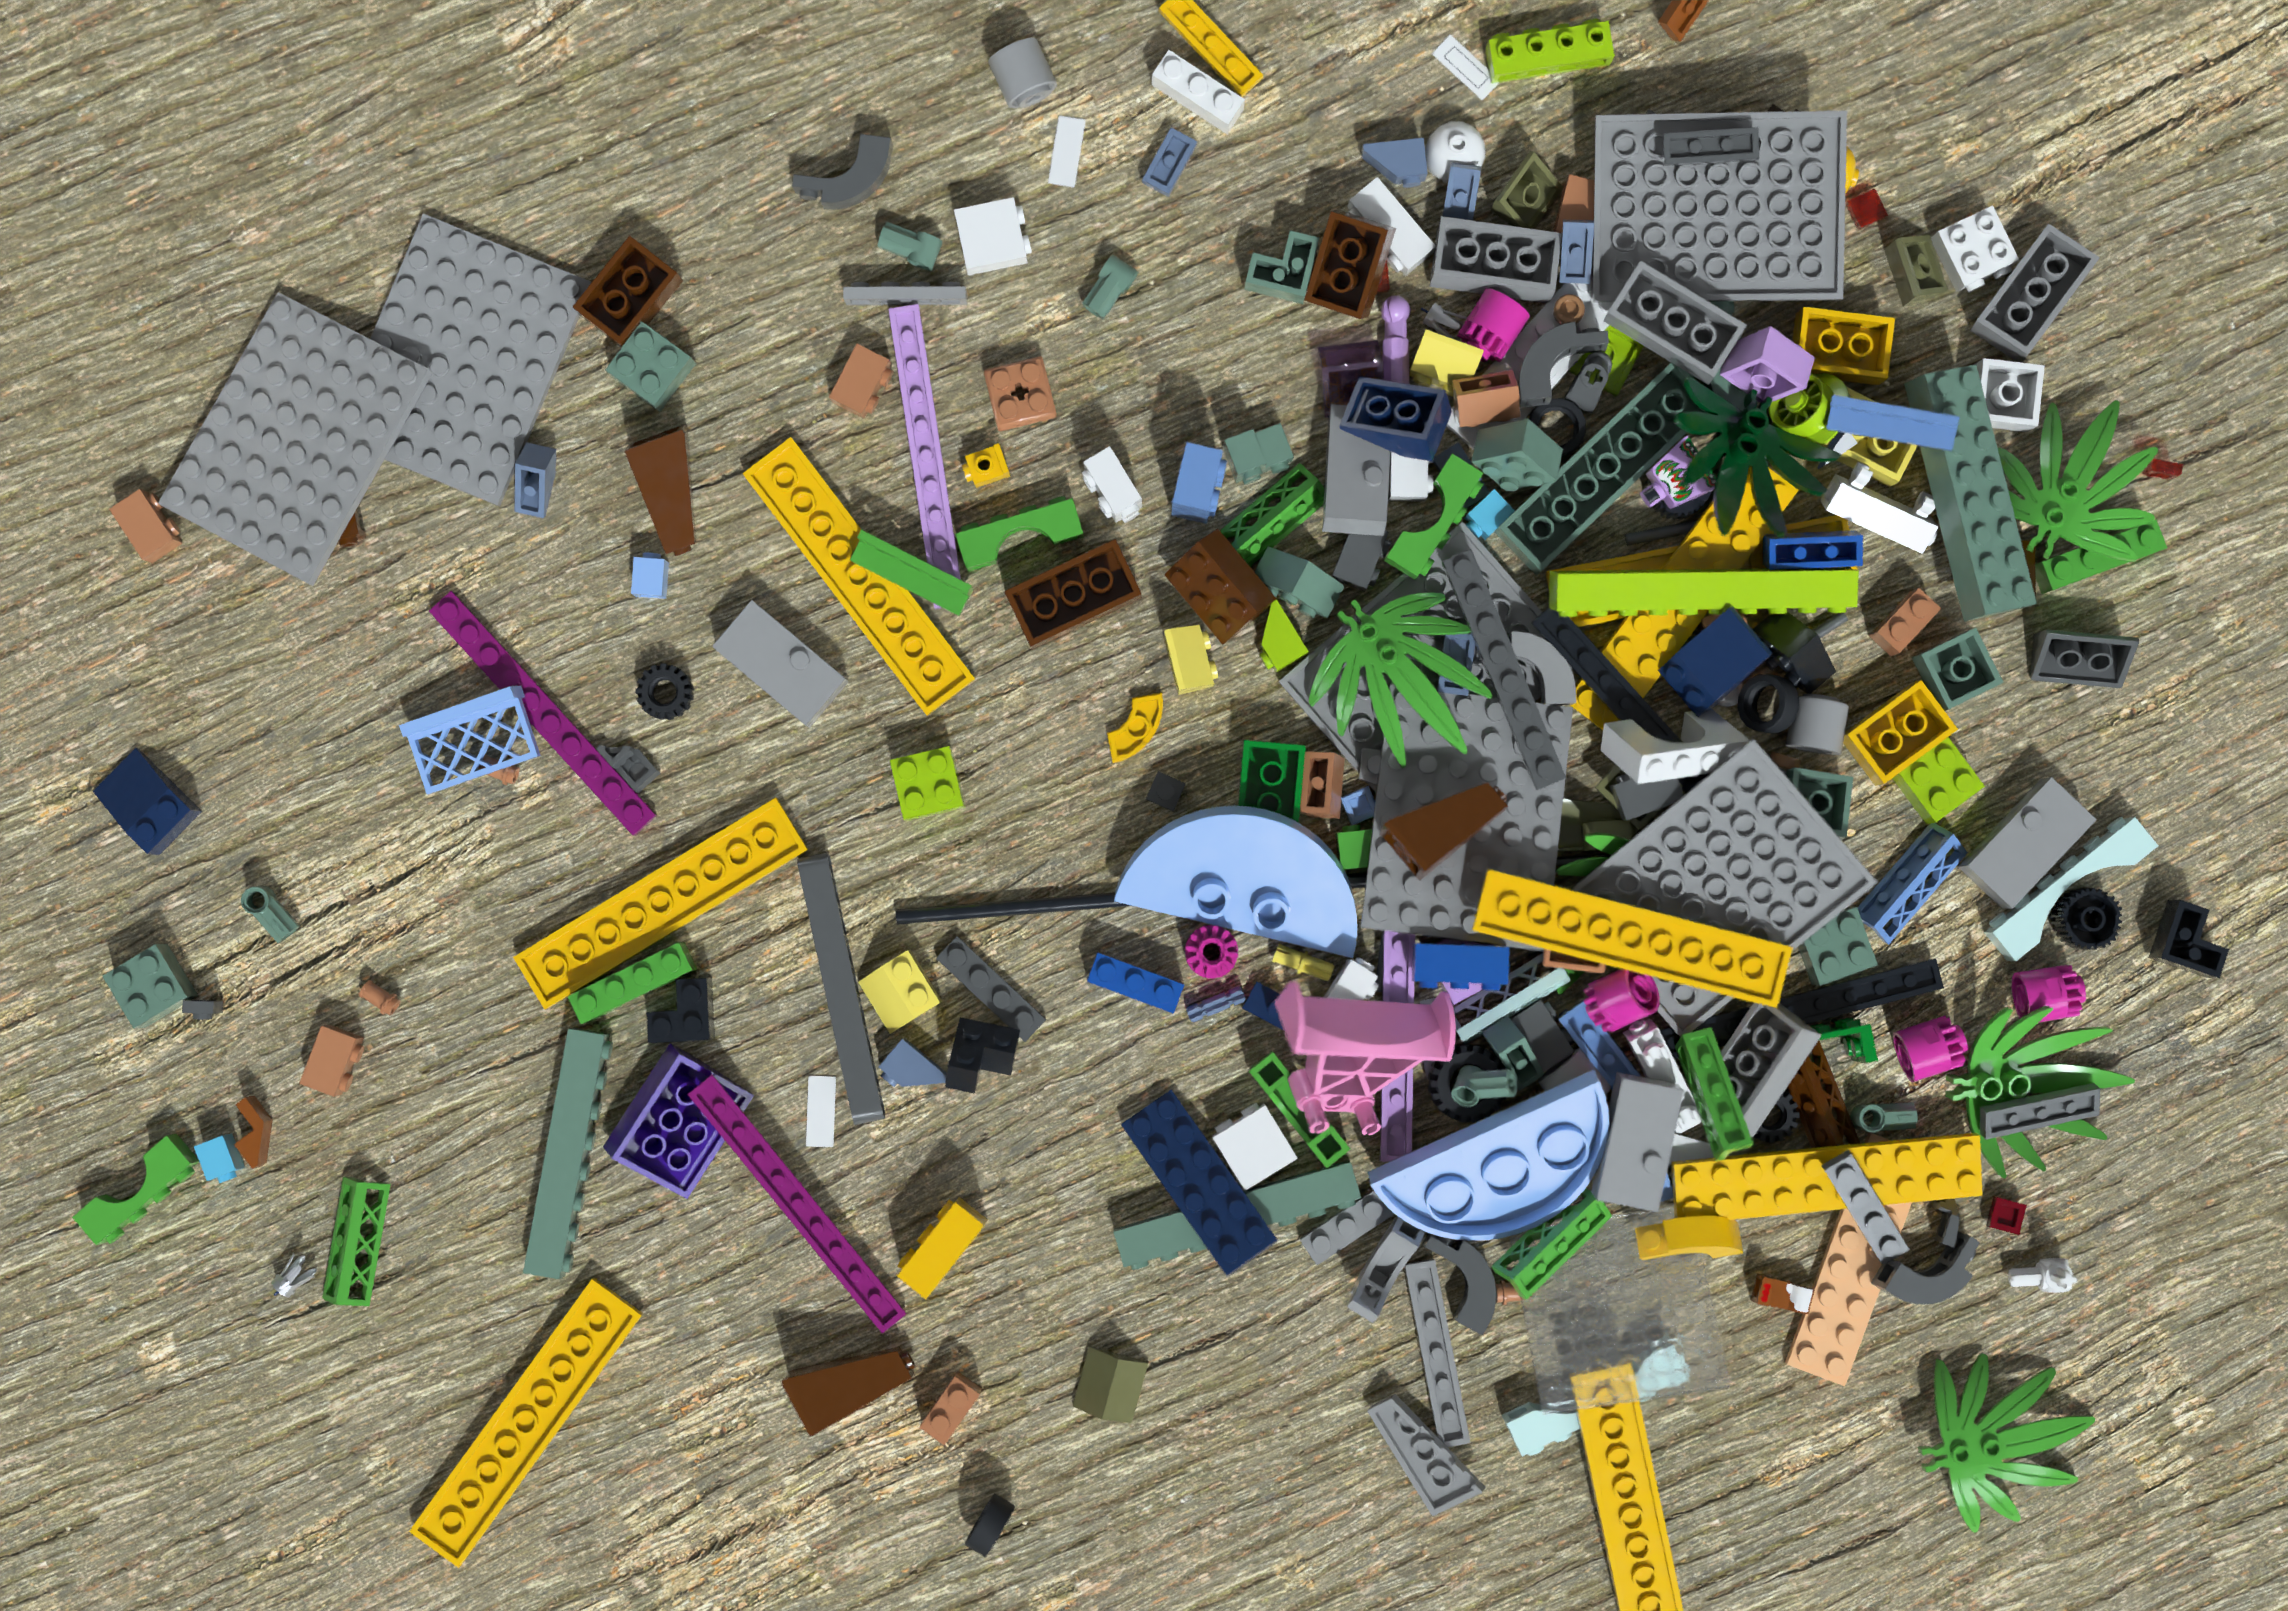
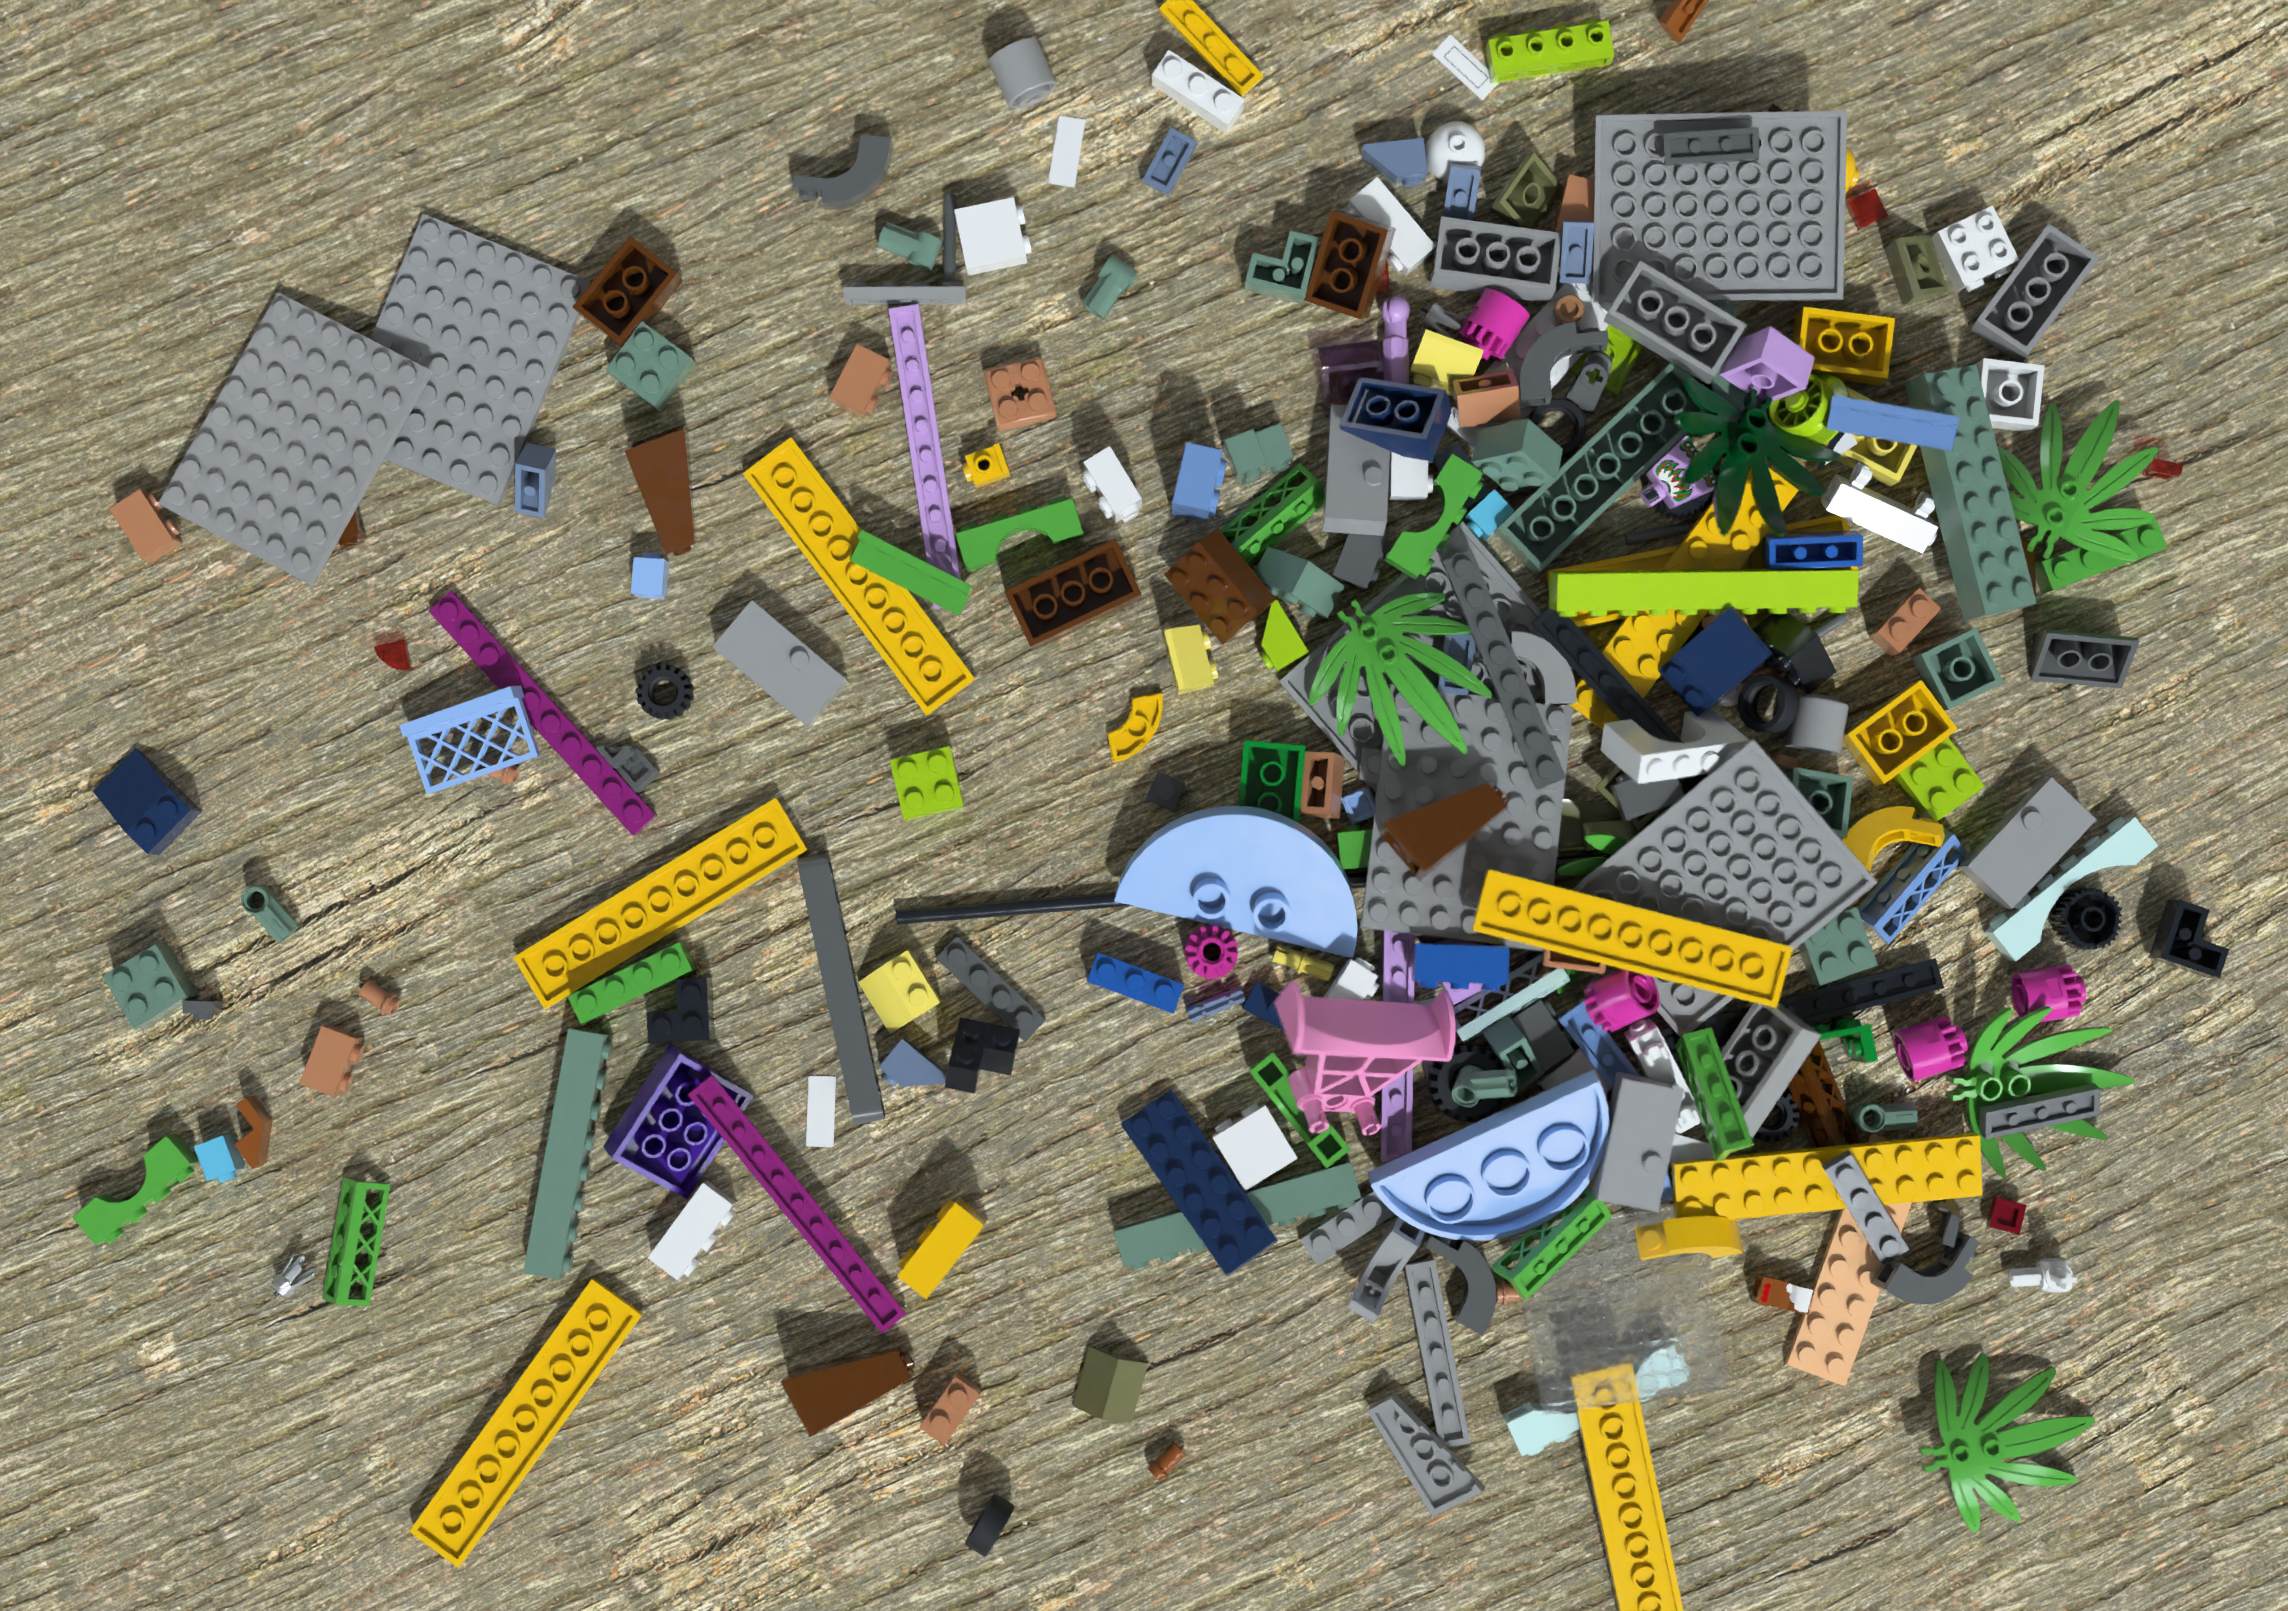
none -> clear red tile [374,640,413,671]
none -> white brick [648,1180,737,1280]
none -> dark grey bar [943,194,956,283]
none -> dark orange pin [1147,1441,1187,1482]
none -> yellow arch [1842,806,1945,872]

